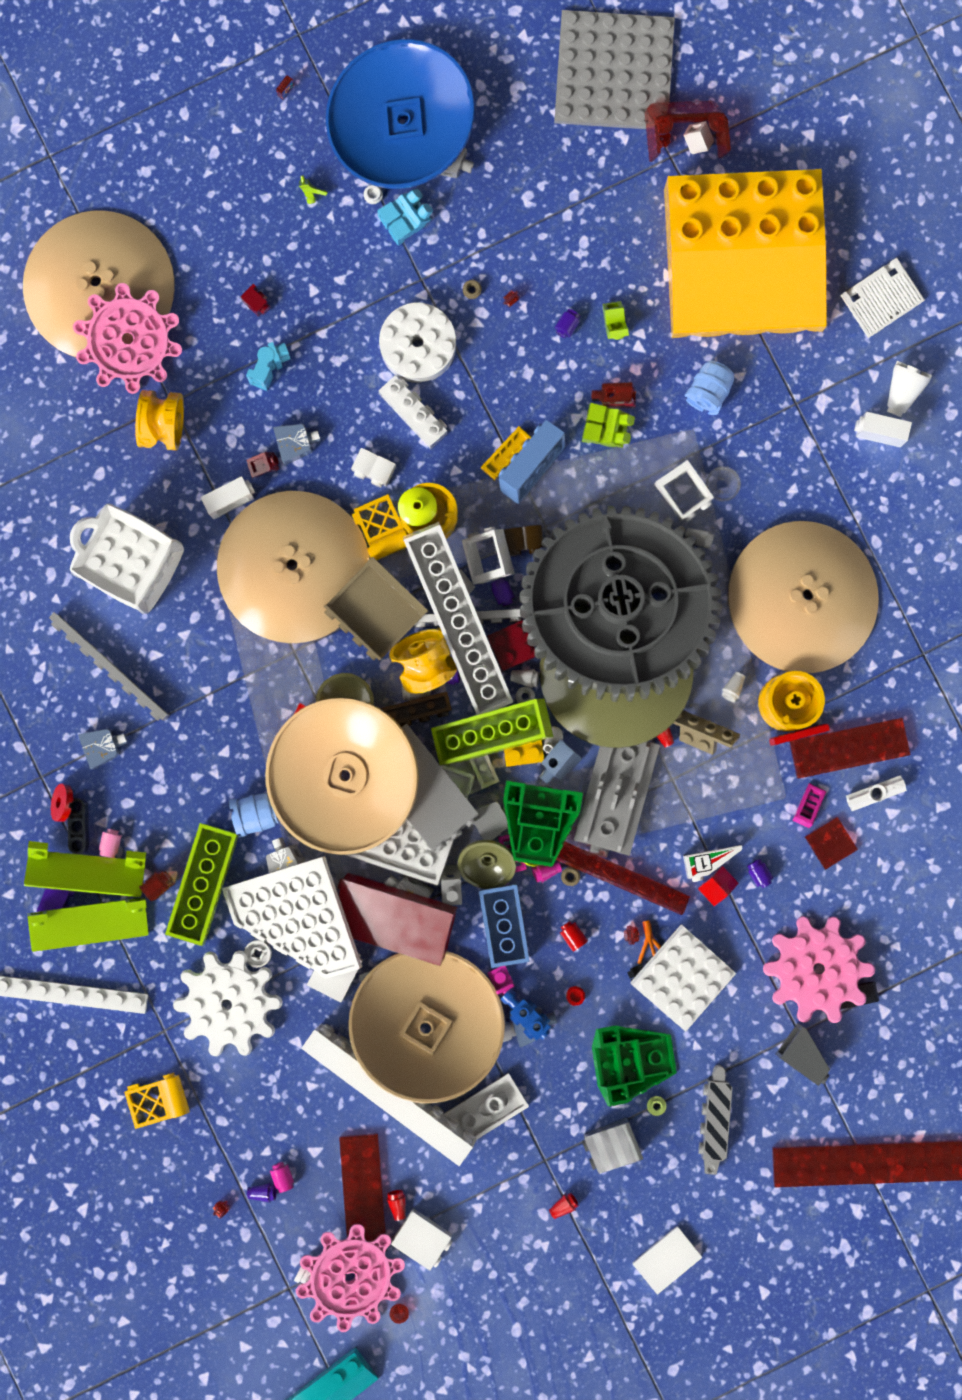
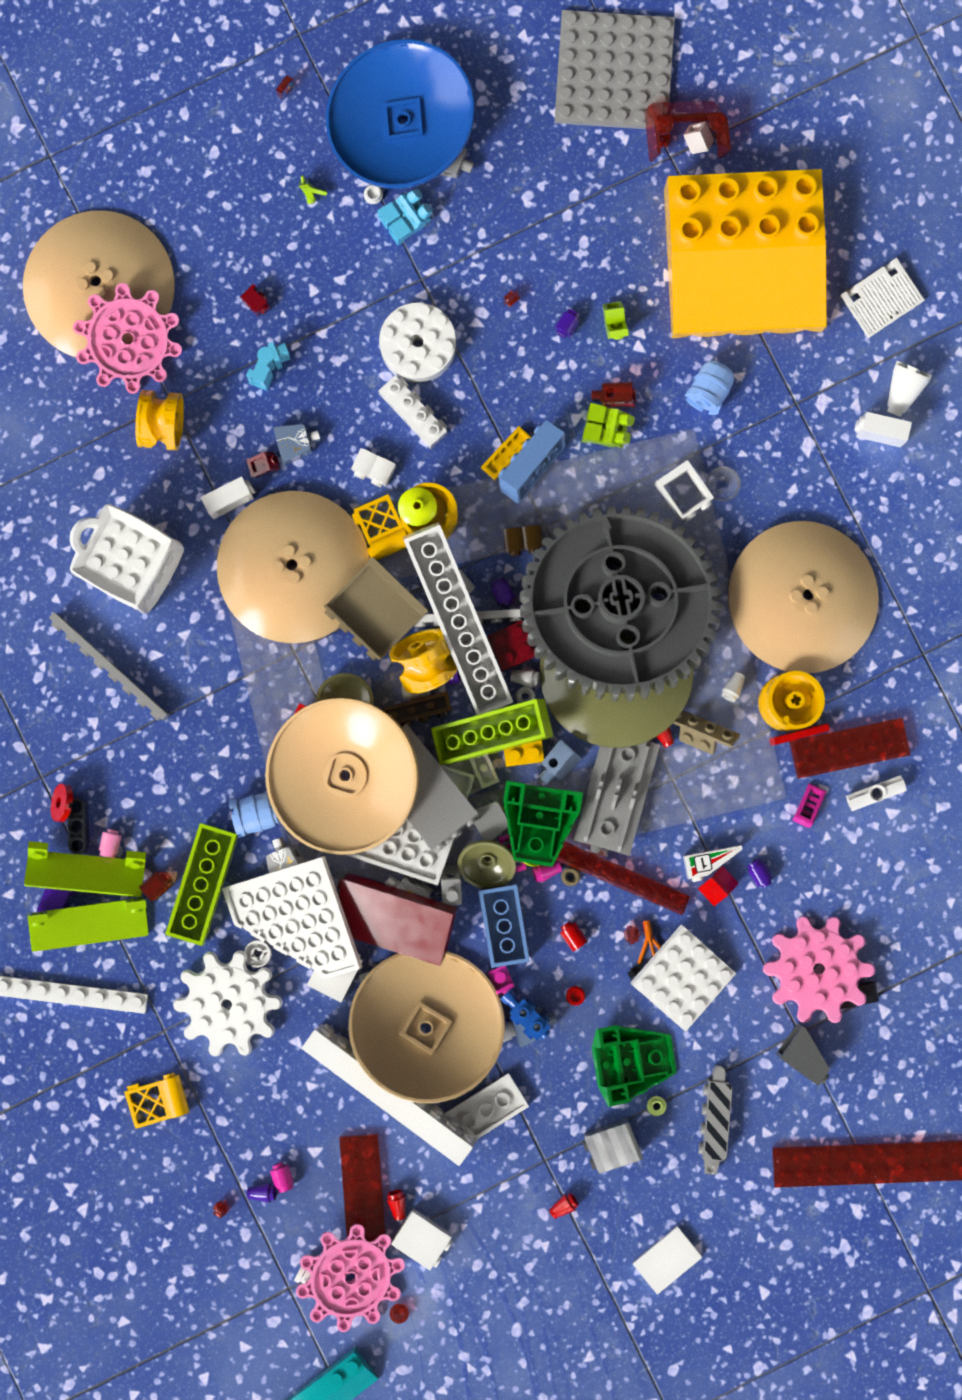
sand blue torso [78,729,128,770] -> none
white window [462,527,515,585] -> none
dark tan plate [463,280,482,299] -> none
white plate [485,1094,505,1114] -> none
white cone [543,726,563,754] -> none
white cone [684,528,714,549] -> none
clear red tile [804,817,858,870] -> none

